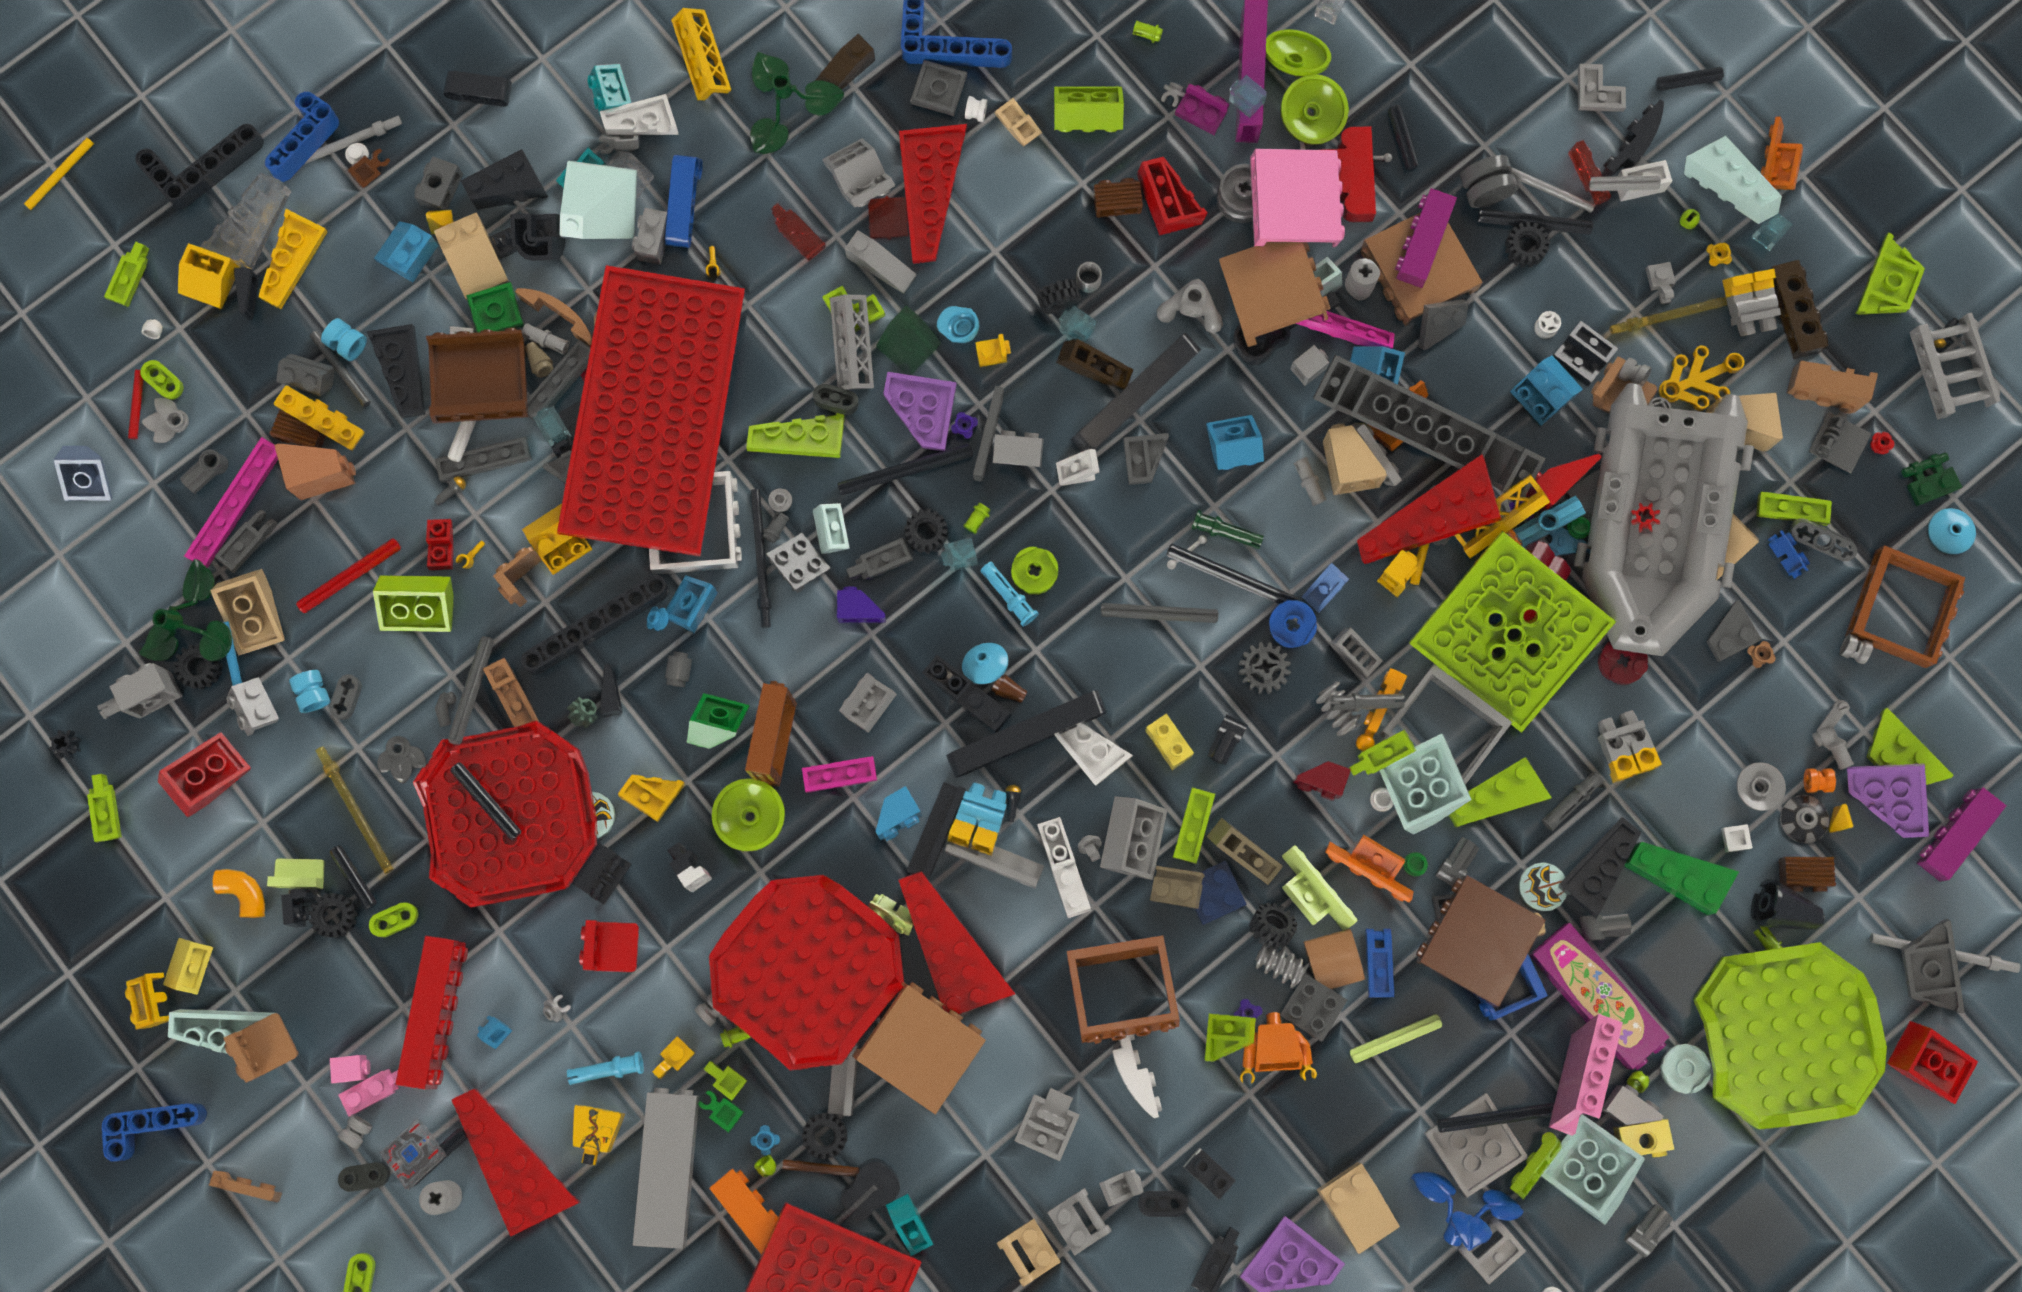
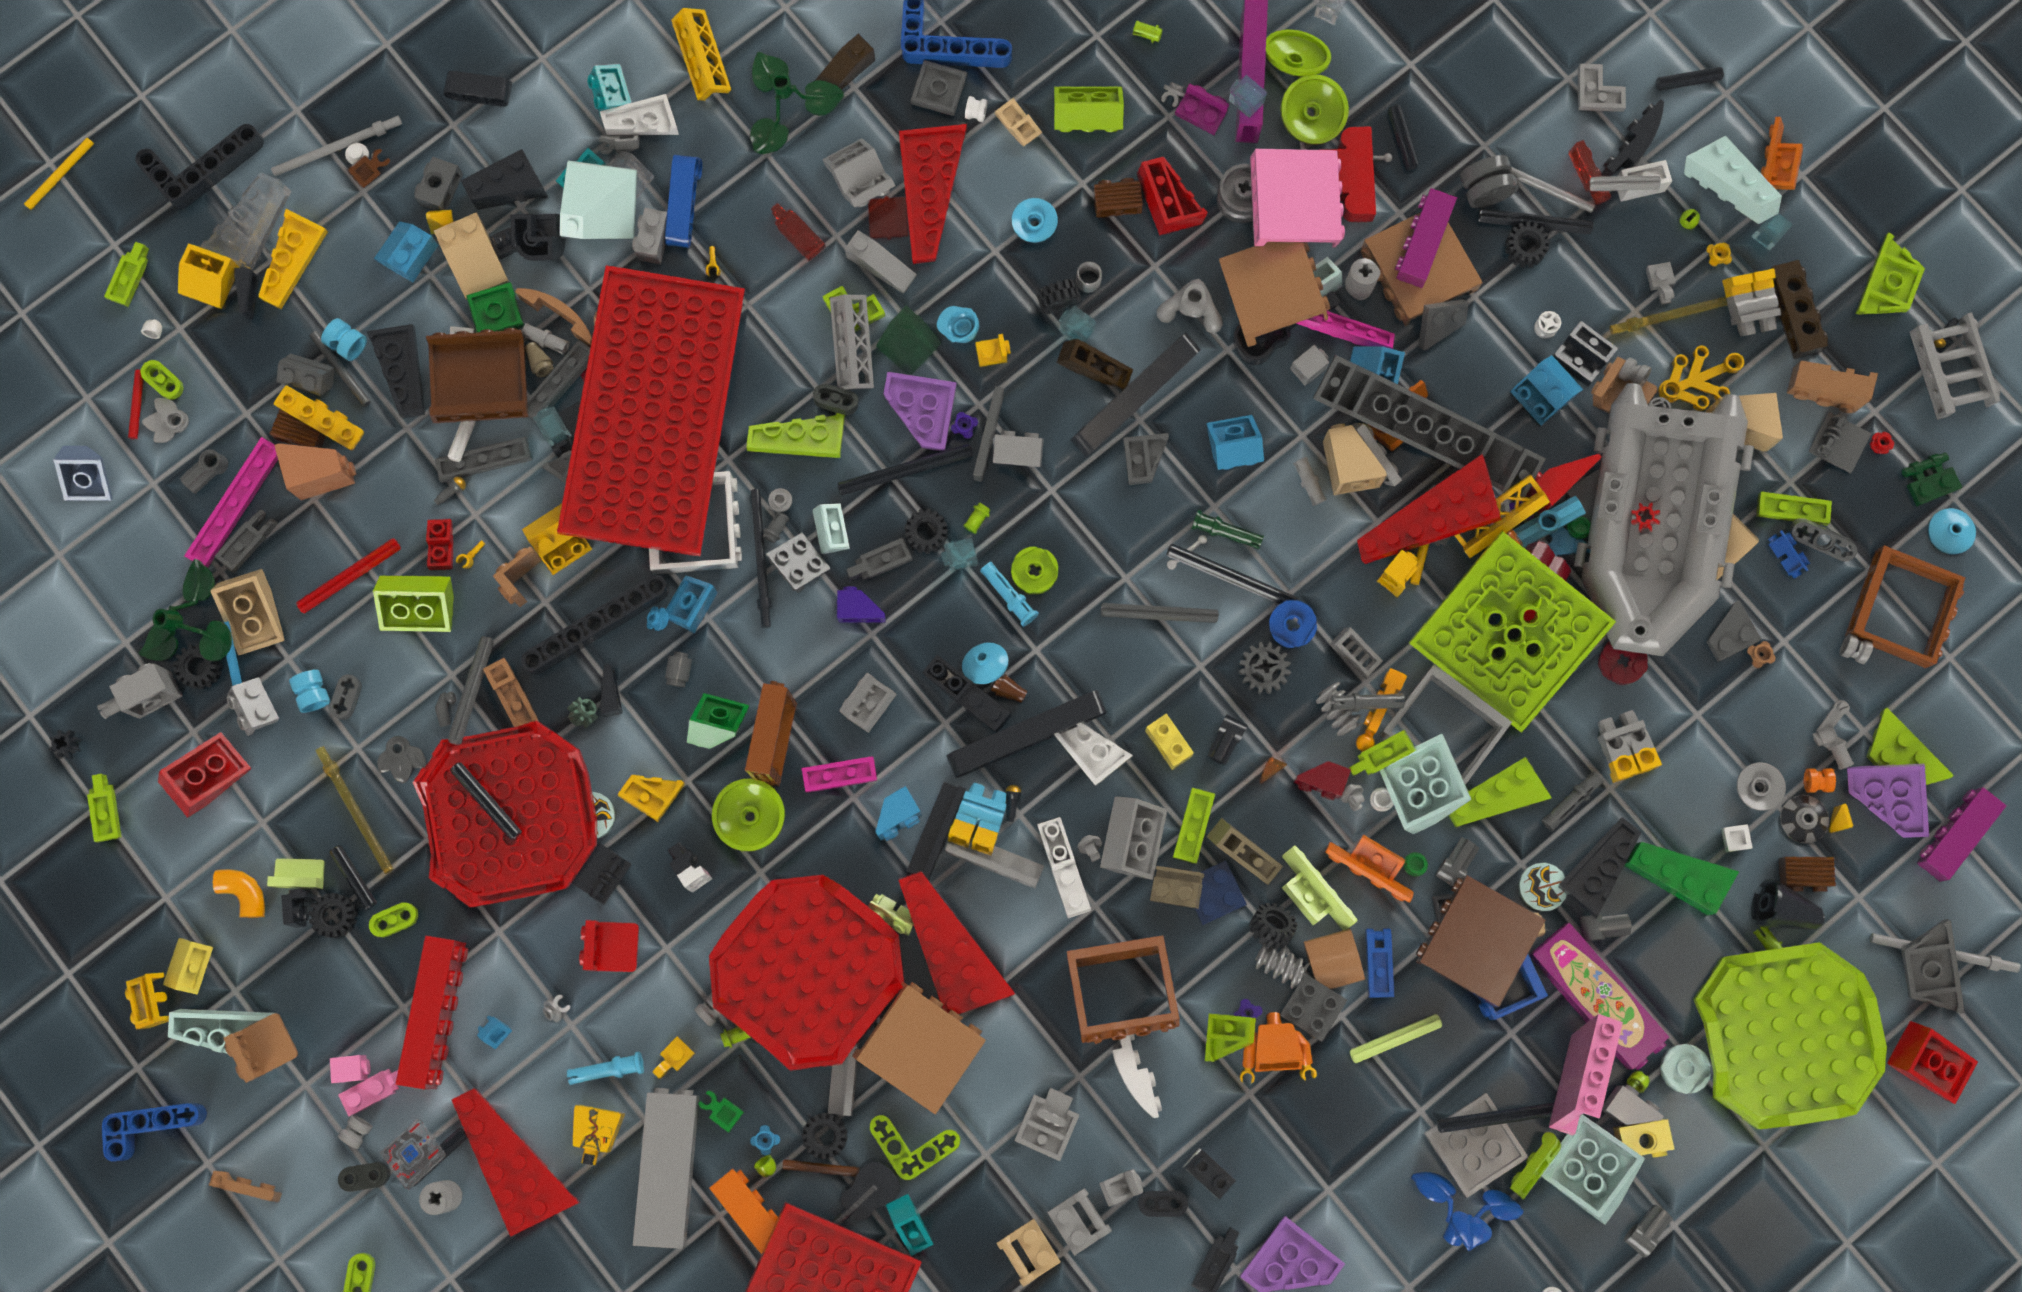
blue beam [265,92,339,182] -> none
lime plate [704,1061,748,1101] -> none
white slope [1056,449,1099,486] -> none
medium blue slope [1302,563,1349,613] -> none
tan slope [1317,1162,1400,1254] -> none
light grey plate [1457,1216,1526,1284] -> none
none -> lime beam [870,1115,960,1180]
none -> medium azure dish [1012,198,1058,243]
none -> clear orange slope [1259,757,1287,783]
none -> light grey plate [1341,784,1365,811]

